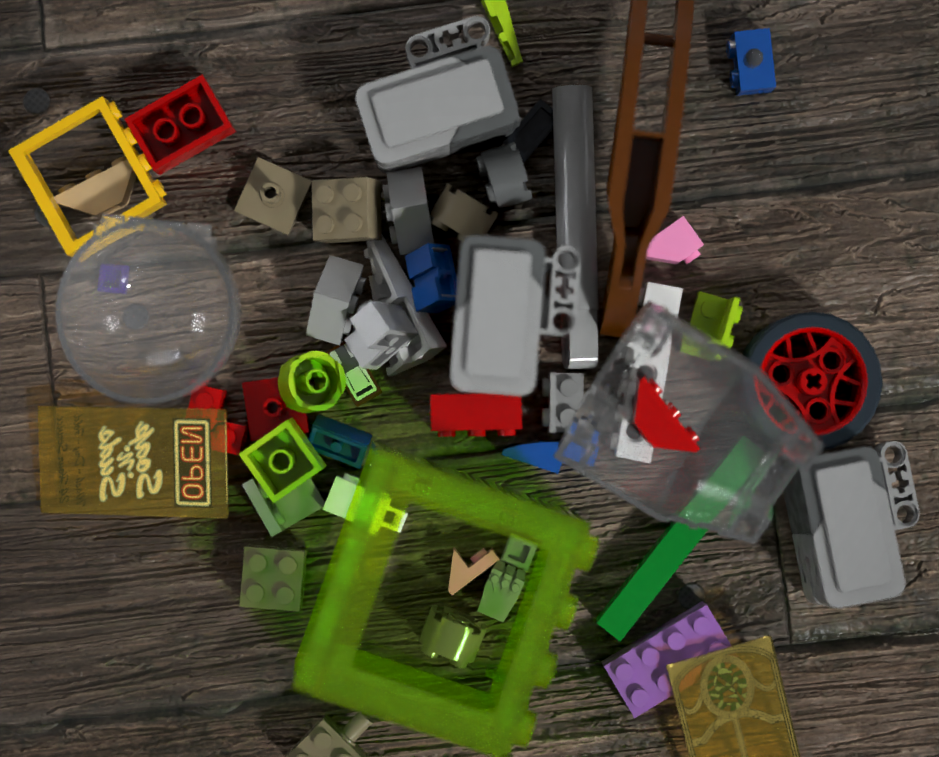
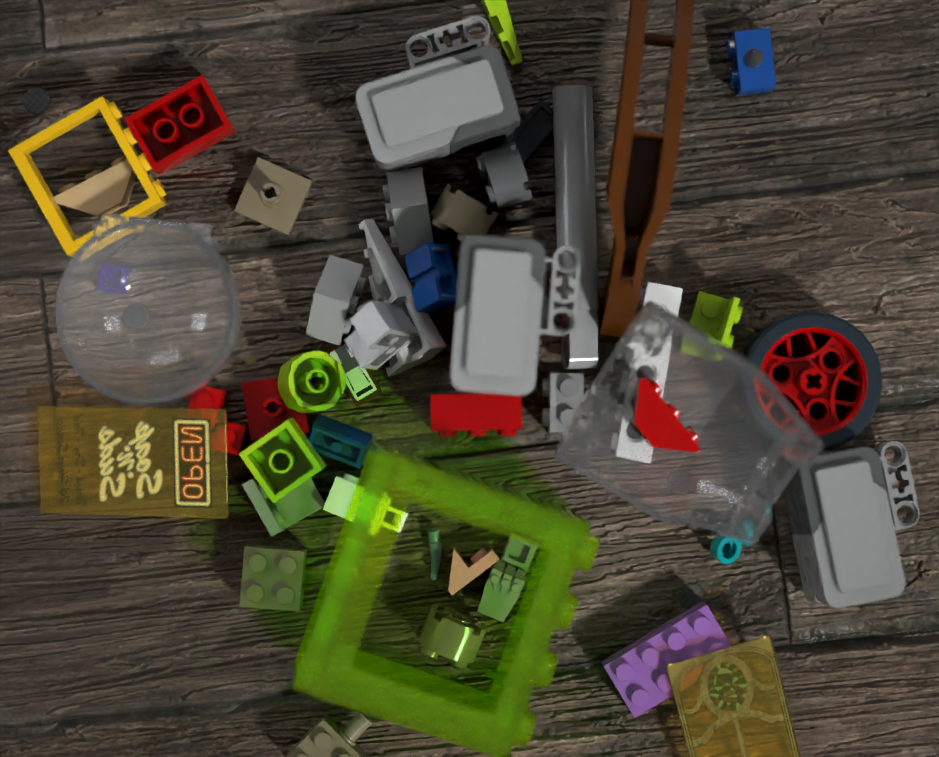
dark tan brick [312,177,382,243] -> none
blue slope [501,441,598,474] -> none
green tile [596,435,768,642] -> none
bright pink slope [646,216,704,265] -> none
none -> helmet [427,528,442,581]
none -> teal plate [710,522,760,564]

